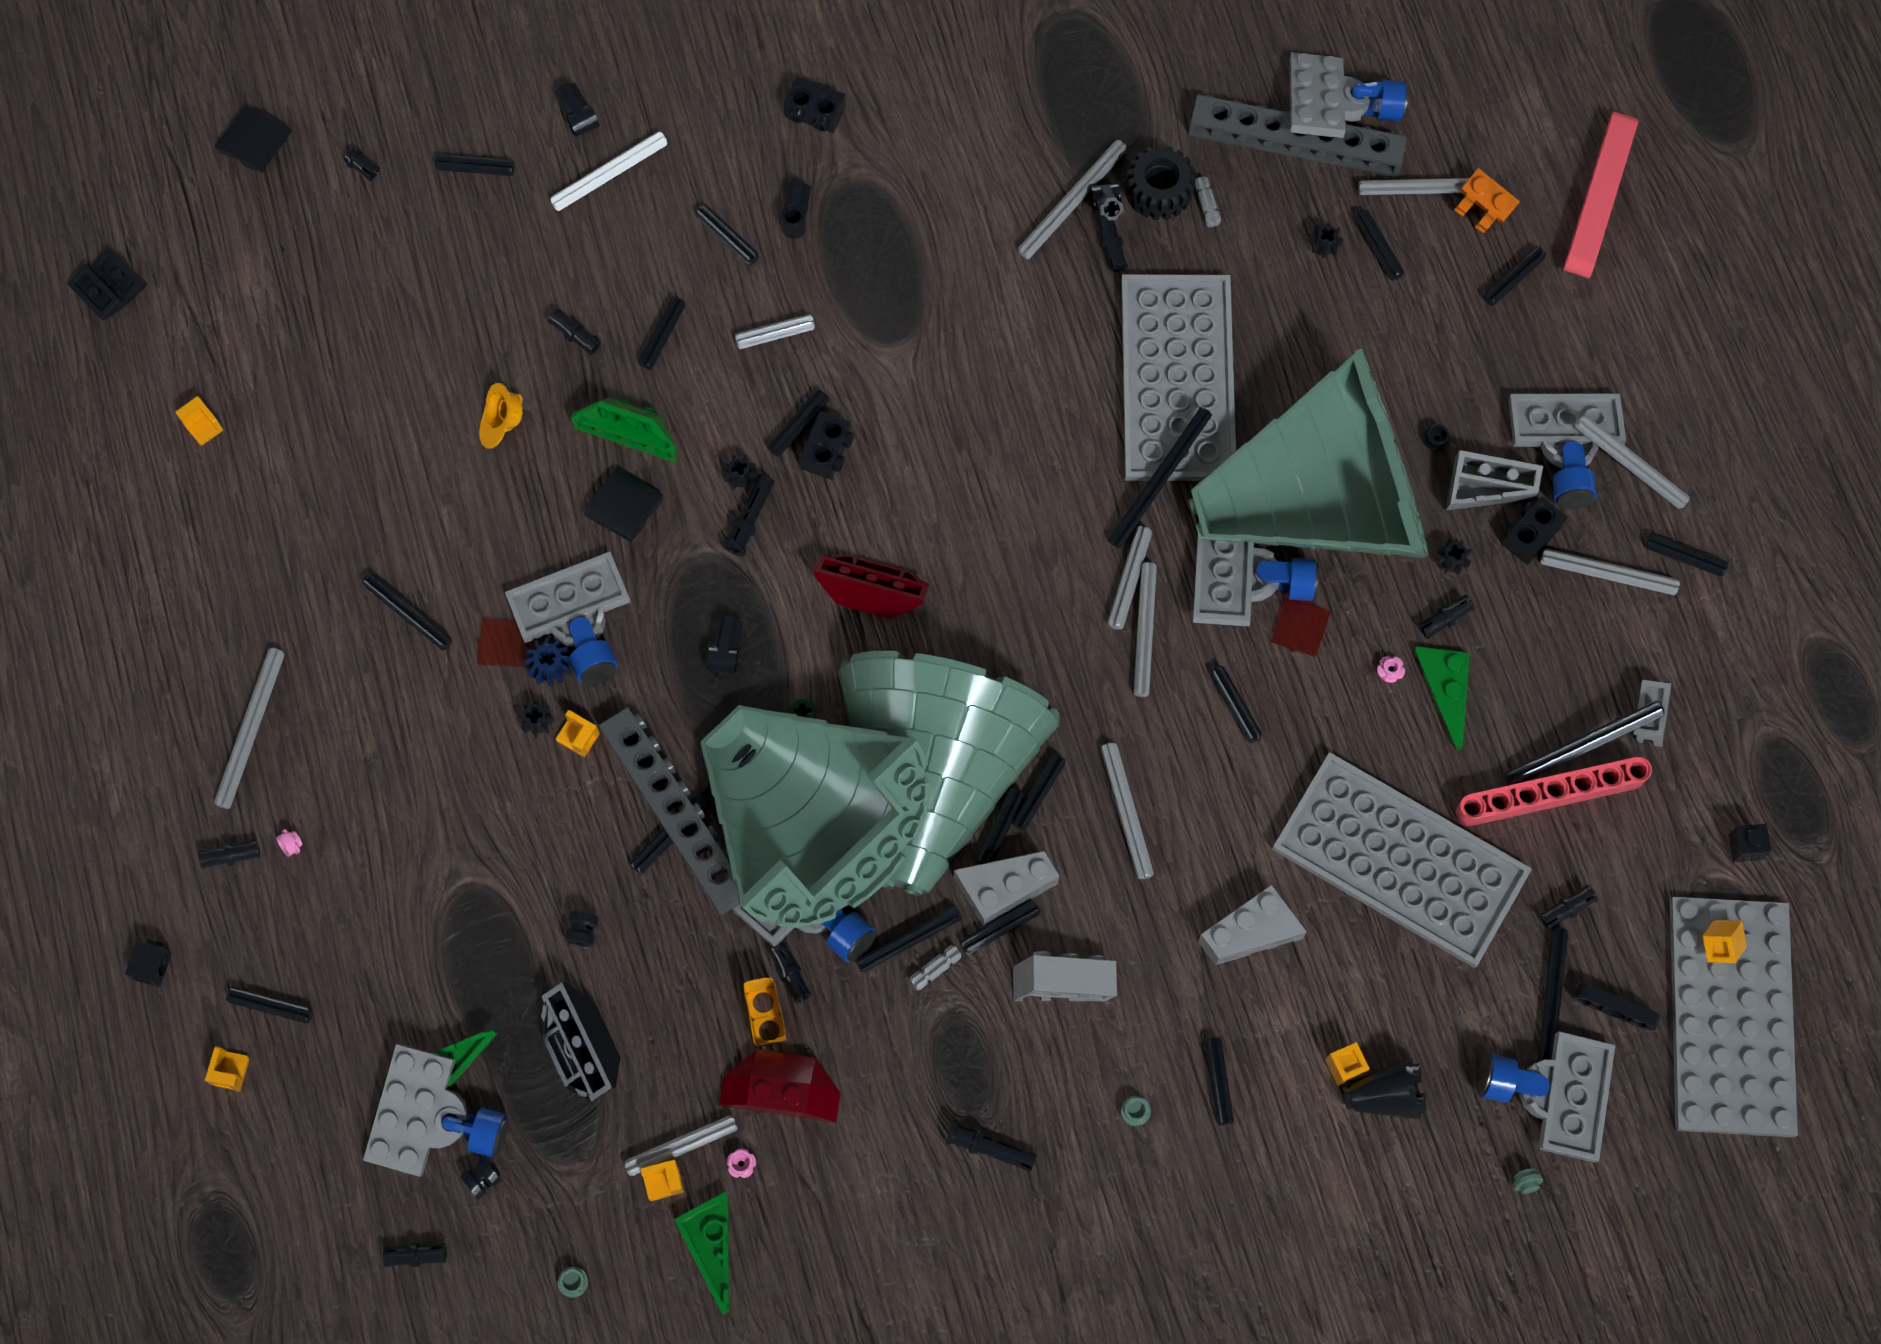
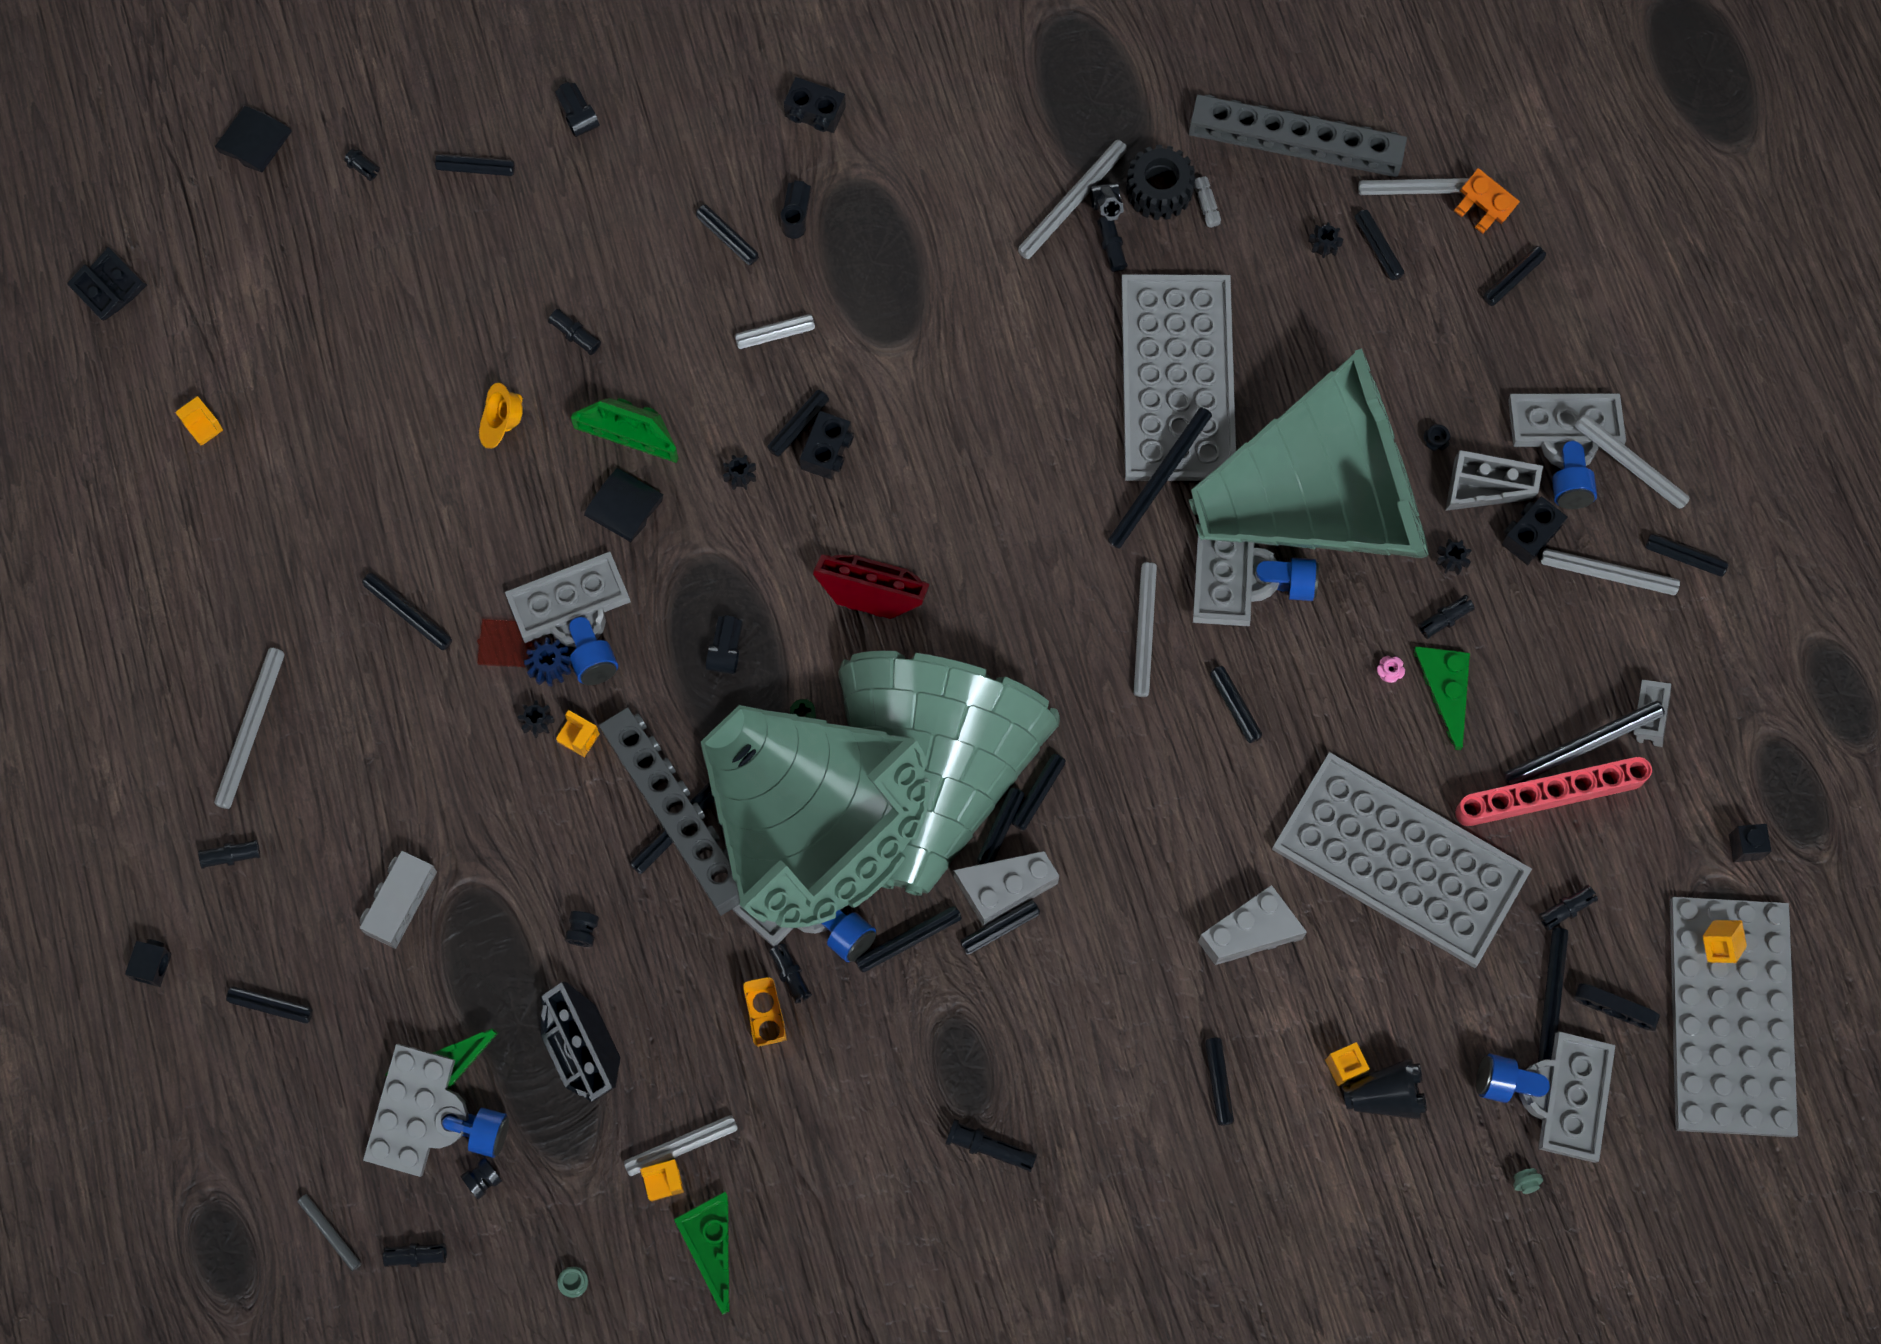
light orange panel [205,1046,250,1092] -> none
bright pink plate [276,829,302,857] -> none
white axle [550,132,667,211] -> none
black axle [638,296,685,370] -> none
dark red wedge [719,1049,841,1123] -> none
black pin [722,474,775,556] -> none
bright pink plate [726,1148,756,1178] -> none
light grey axle [910,945,961,990] -> none
light grey wedge [1013,951,1117,1001] -> none
light grey axle [1101,743,1154,880] -> none
light grey axle [1107,526,1152,630] -> none
sand green plate [1121,1096,1151,1126] -> none
clear red piece [1271,597,1331,657] -> none
light grey plate [1289,52,1408,138] -> none
coral beam [1563,111,1639,279] -> none
none -> dark grey bar [297,1194,362,1272]
none -> light grey brick [360,851,437,949]

